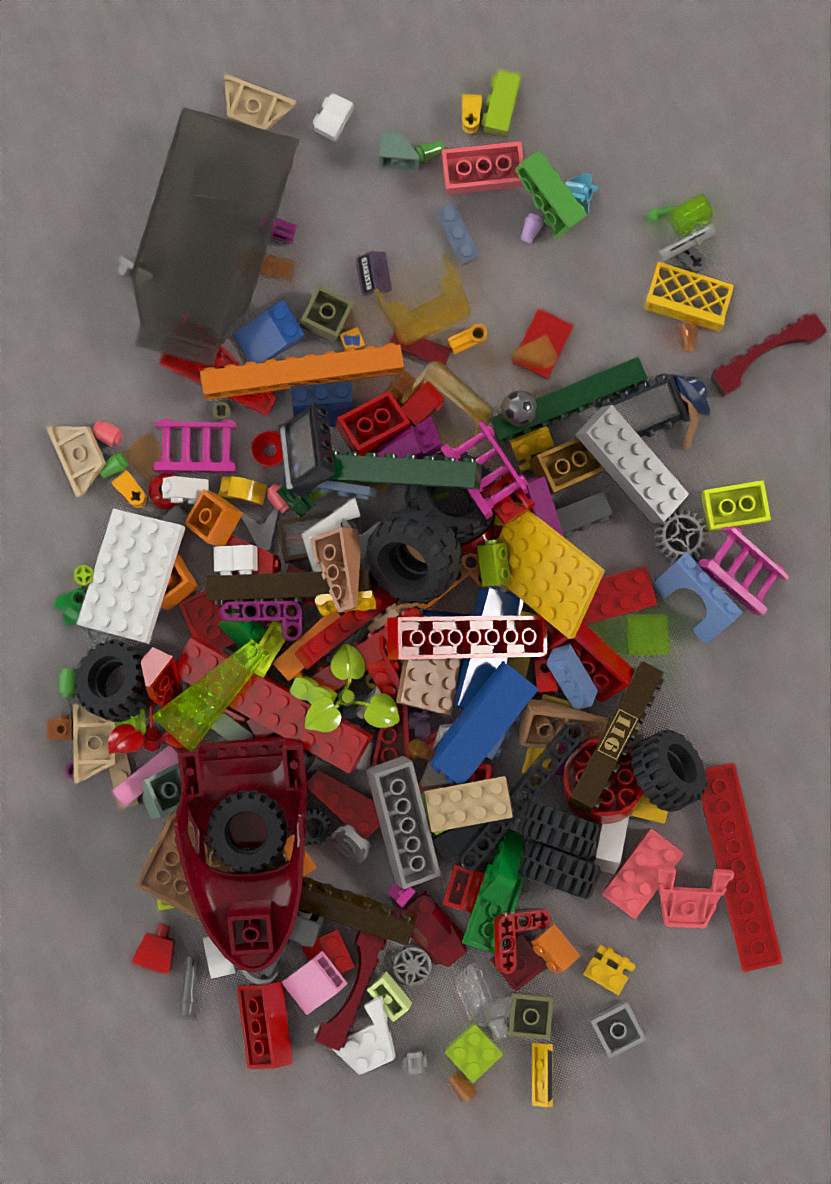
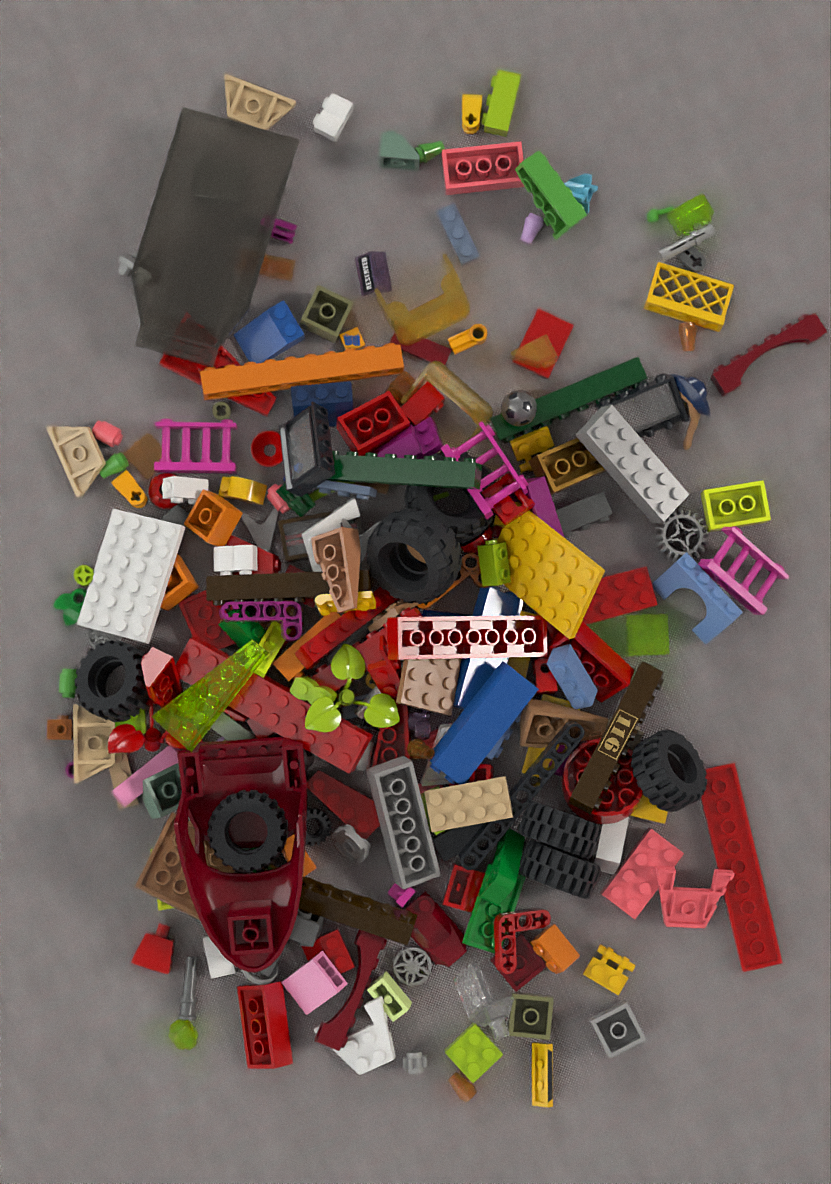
none -> clear neon green head [168,1019,199,1050]

